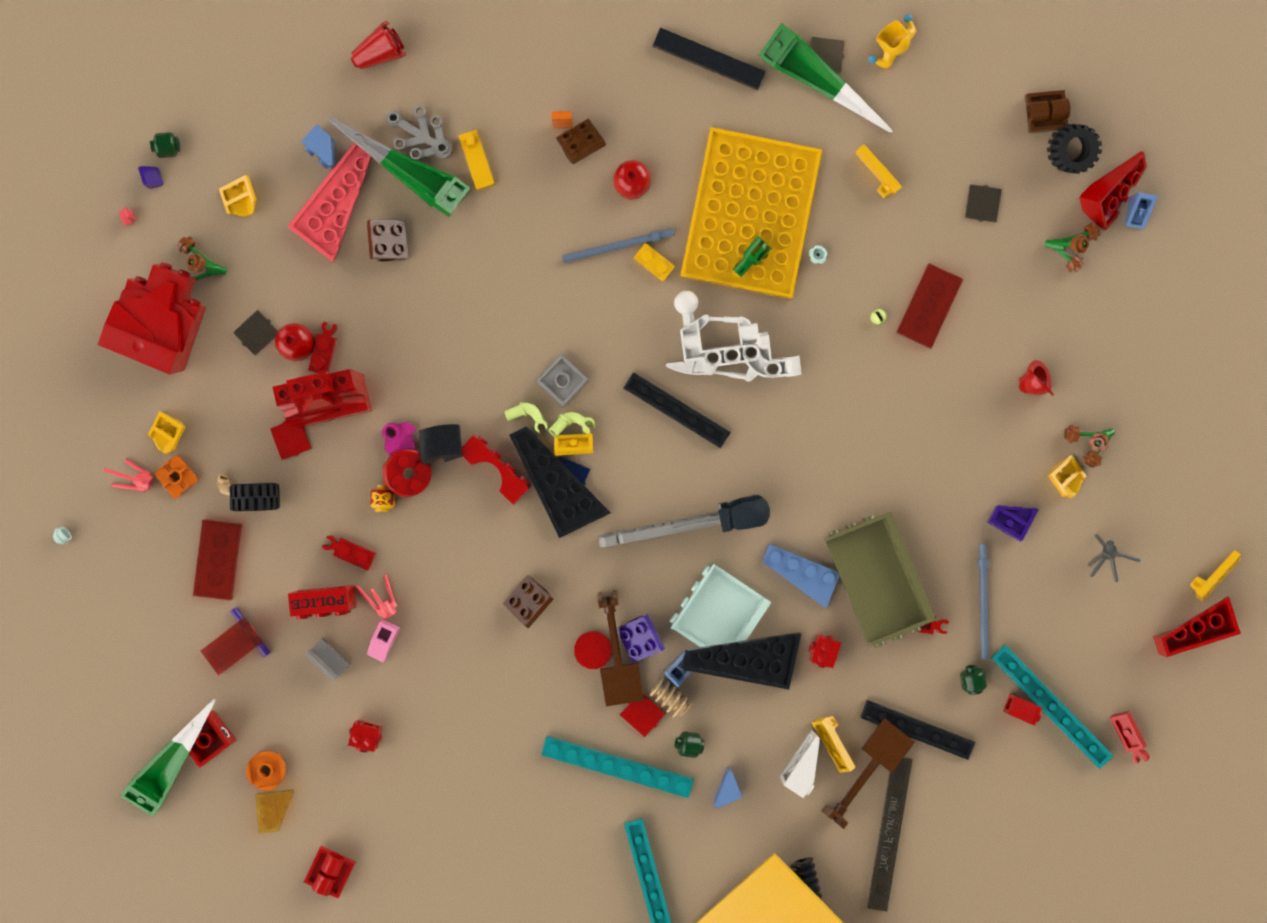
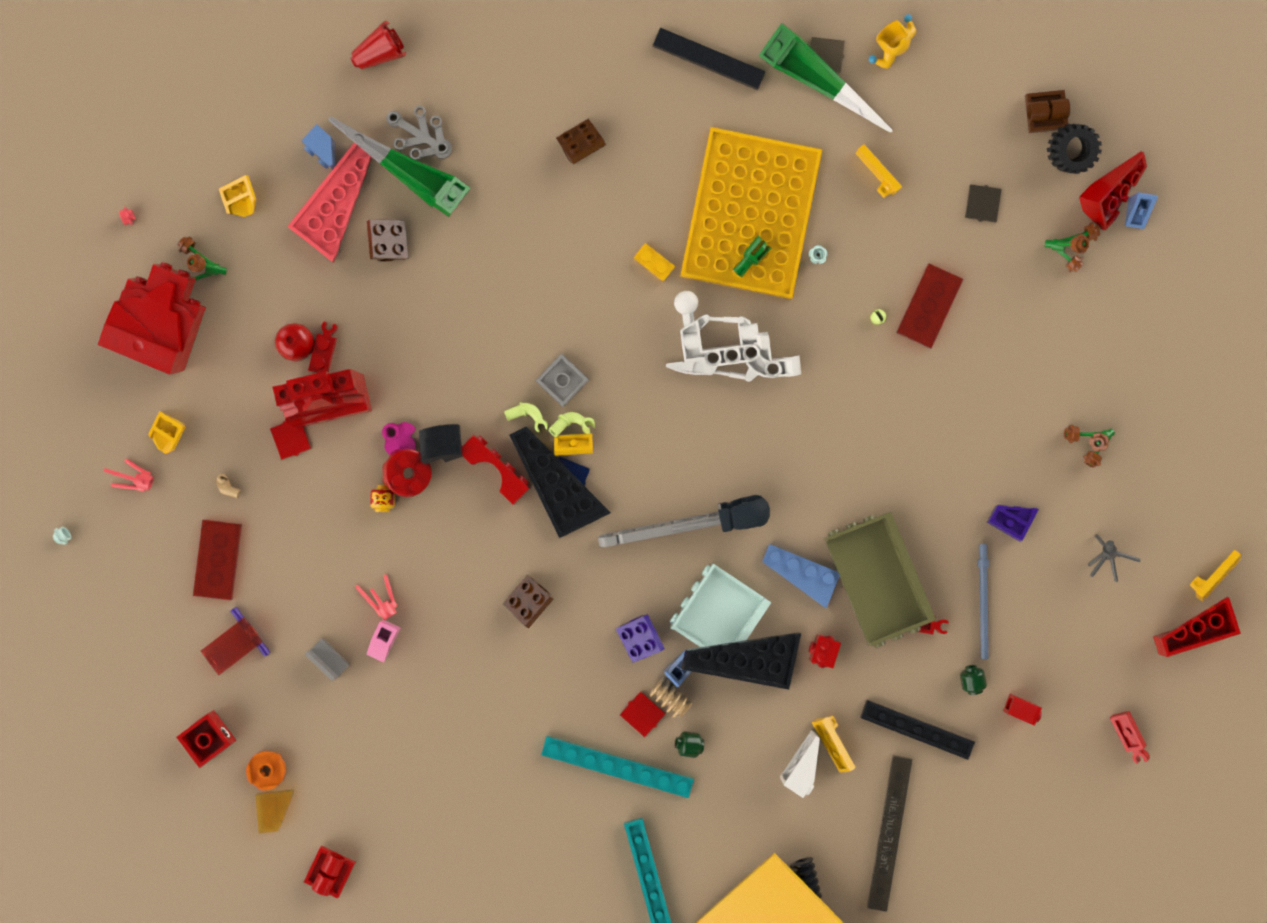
green plate [120,699,215,817] -> none
dark purple slope [138,166,163,189] -> none
dark green head [150,132,180,158] -> none
orange piece [154,455,200,499] -> none
black tyre [229,483,280,511] -> none
clear smoke piece [233,310,278,356] -> none
red brick [288,585,356,620] -> none
red plate [322,536,377,571] -> none
red head [348,720,383,753] -> none
yellow hinge [458,129,495,191] -> none
orange tile [551,111,573,129] -> none
sand blue bar [562,228,675,263] -> none
red tile [574,631,612,669] -> none
reddish brown piece [598,590,644,707] -> none
red cylinder [613,160,651,200] -> none
black tile [623,372,731,449] -> none
medium blue slope [713,767,743,808] -> none
reddish brown piece [821,718,915,829] -> none
teal plate [990,645,1113,769] -> none
red helmet [1018,360,1054,396] -> none
yellow slope [1048,455,1086,498] -> none

